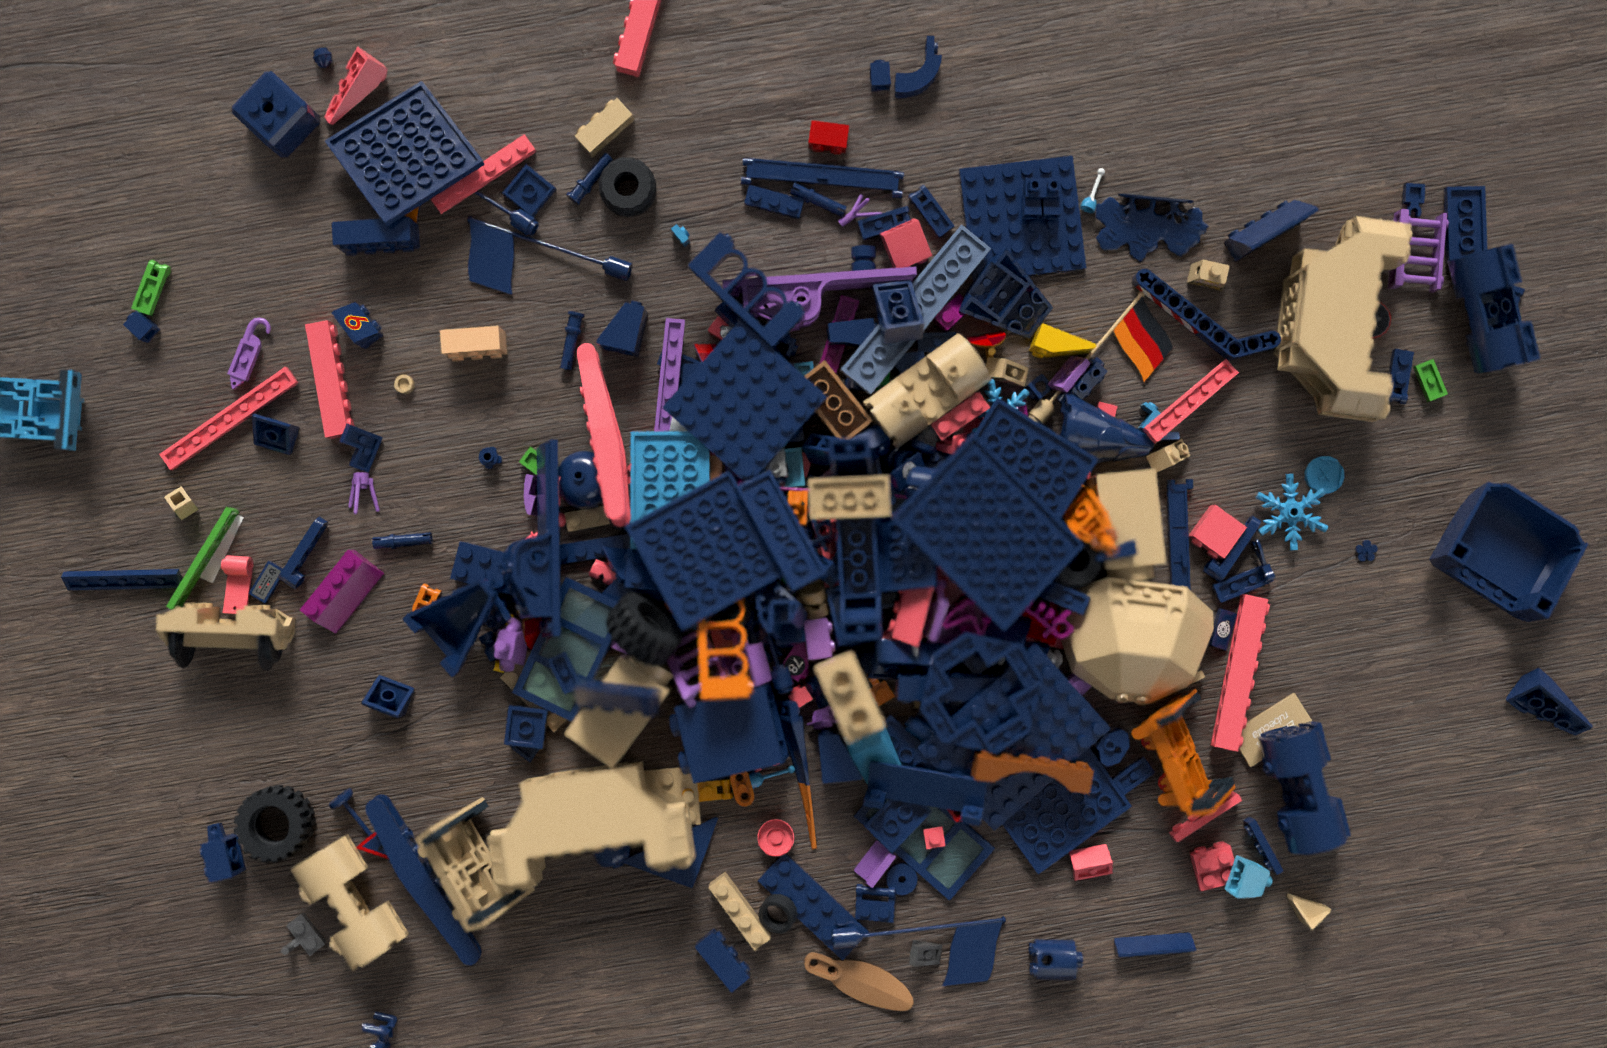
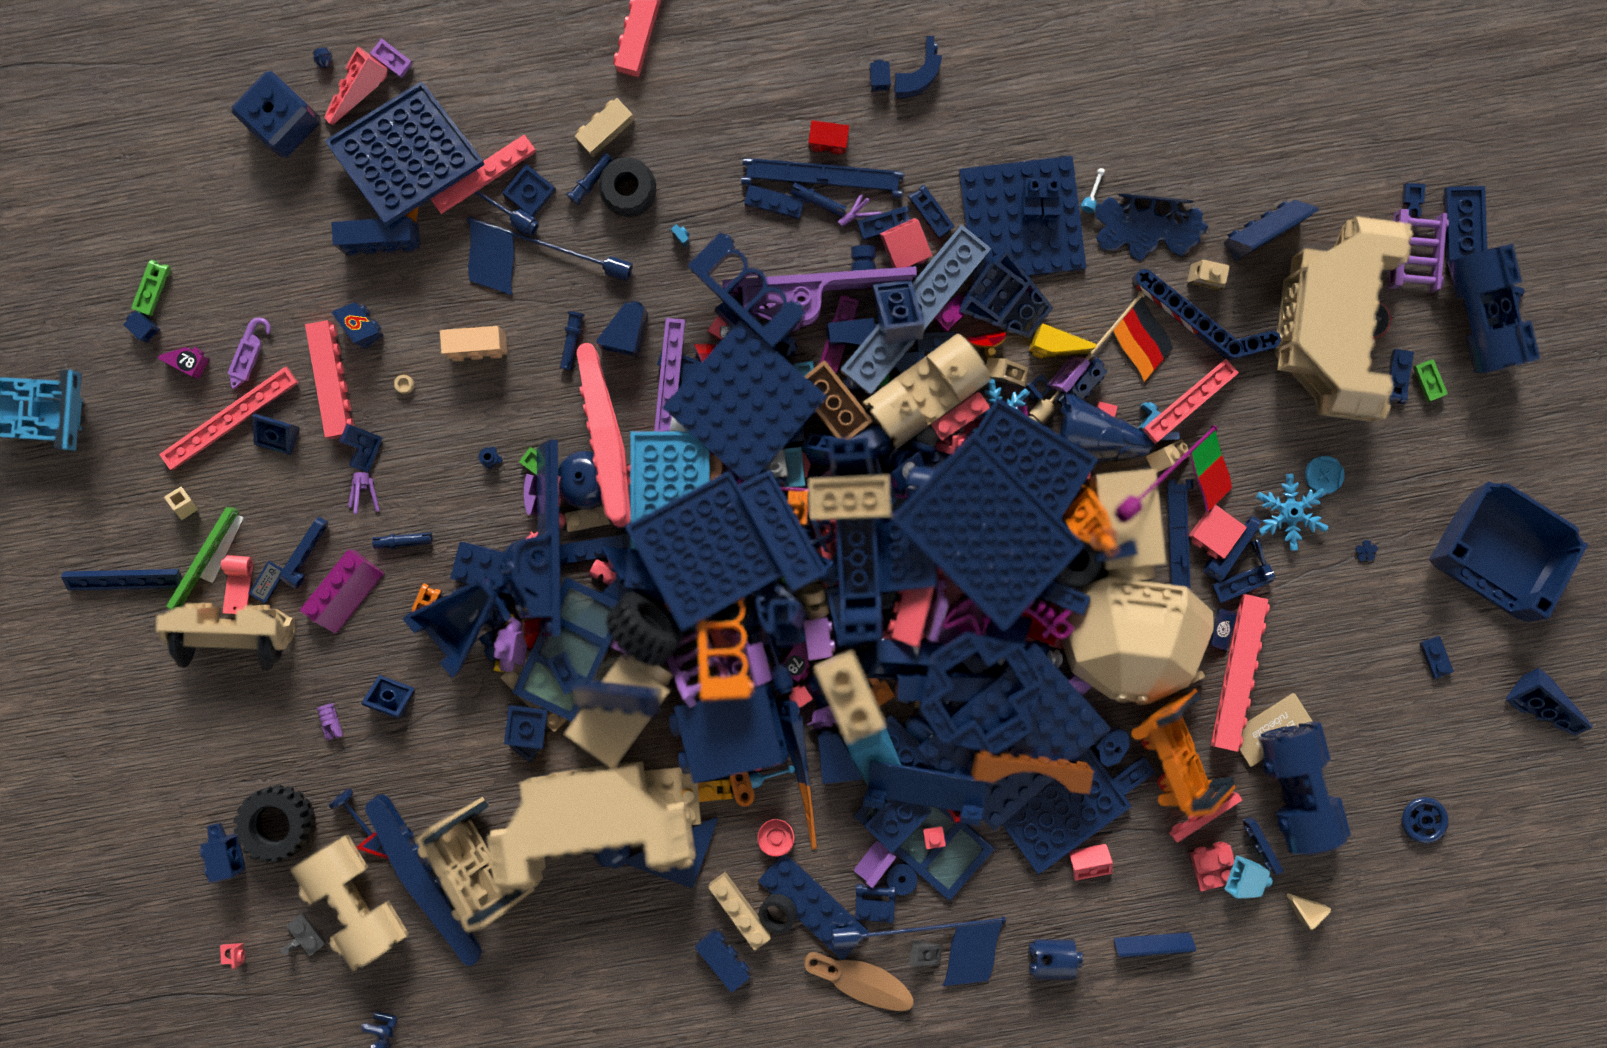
none -> magenta slope [158,347,209,379]
none -> coral bracket [220,943,245,969]
none -> medium lavender hinge [317,703,343,740]
none -> medium lavender plate [370,38,413,78]
none -> flag [1114,425,1232,523]
none -> dark blue plate [1402,797,1448,844]
none -> dark blue plate [1419,636,1454,679]

